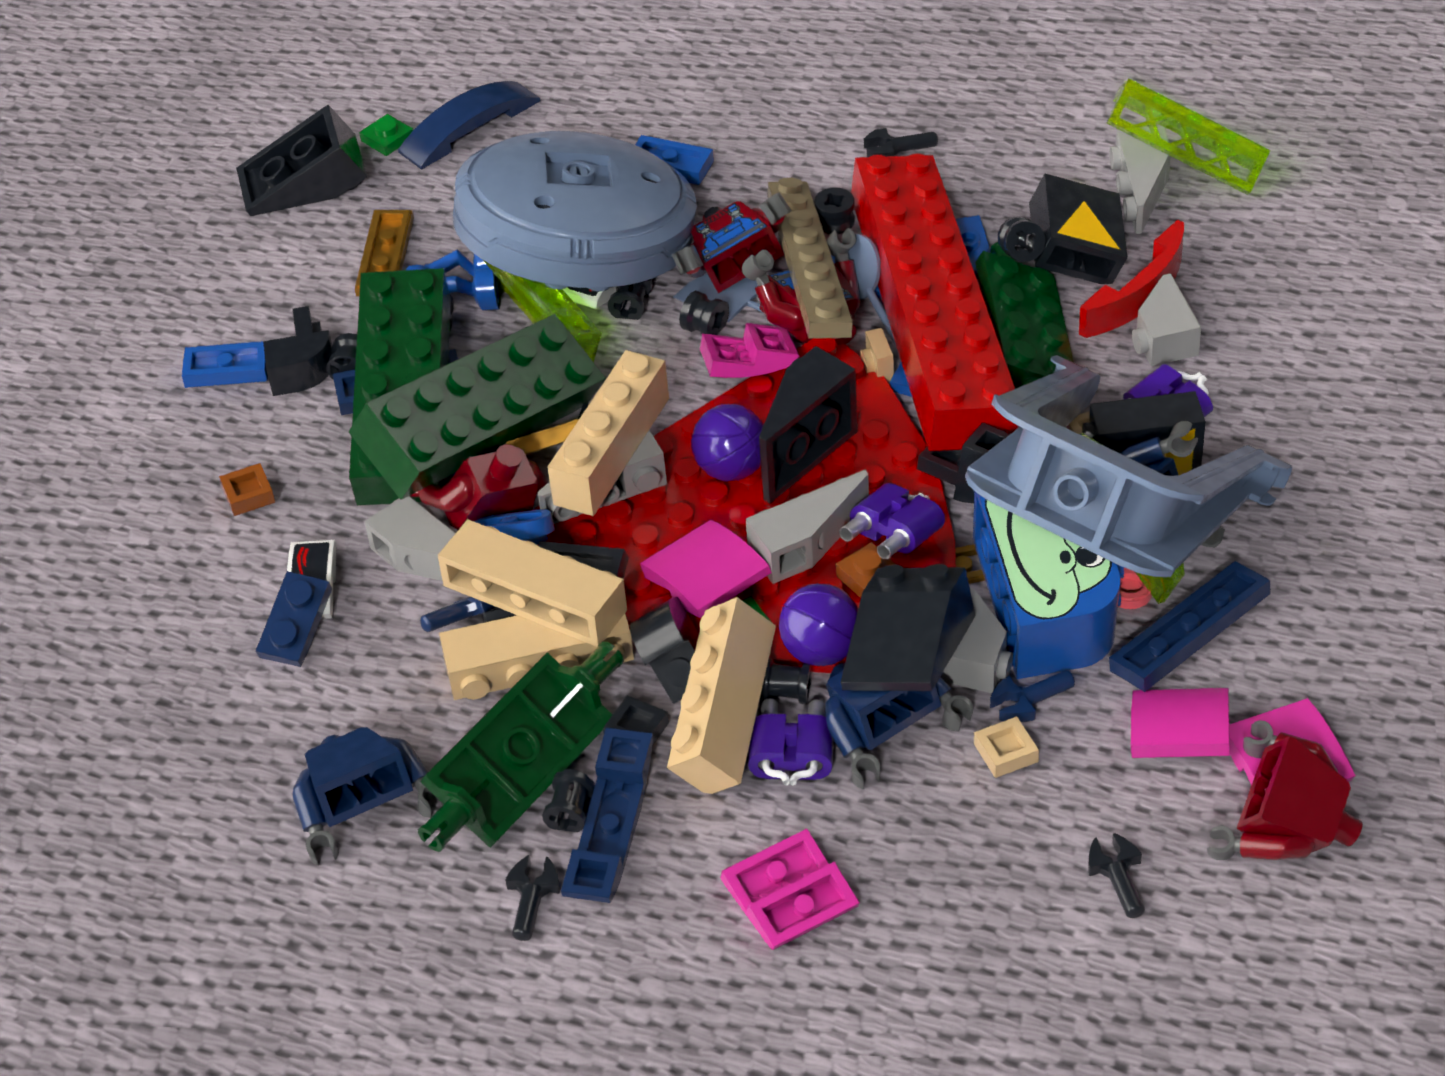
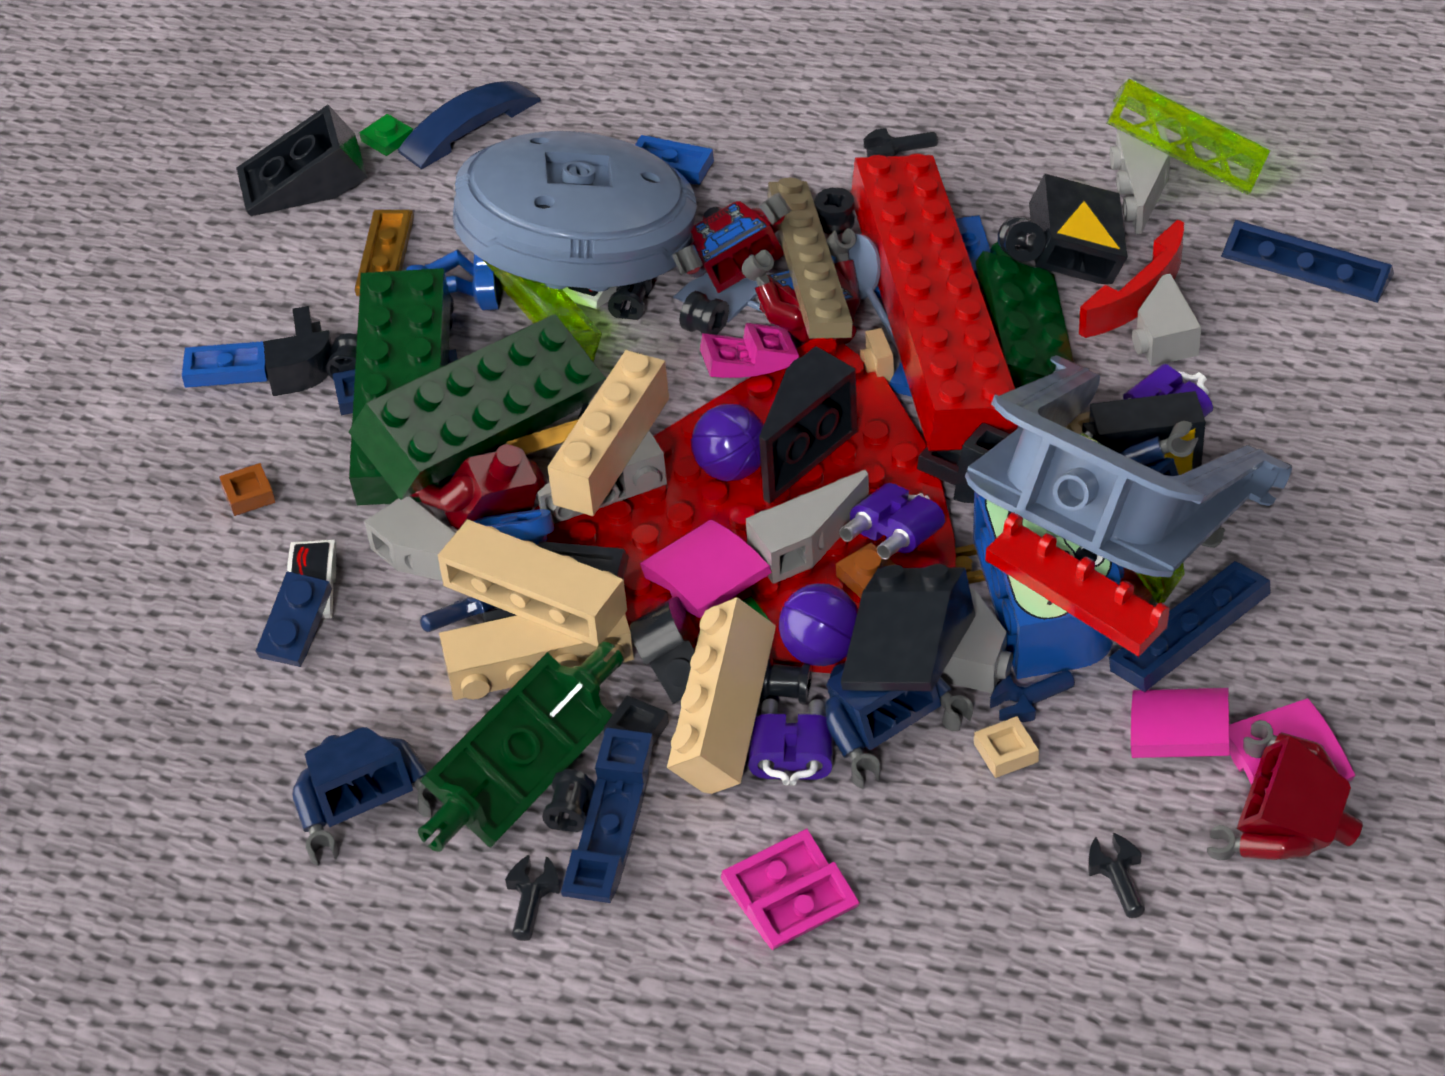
none -> red hinge [985,512,1170,657]
none -> dark blue slope [1221,220,1394,303]

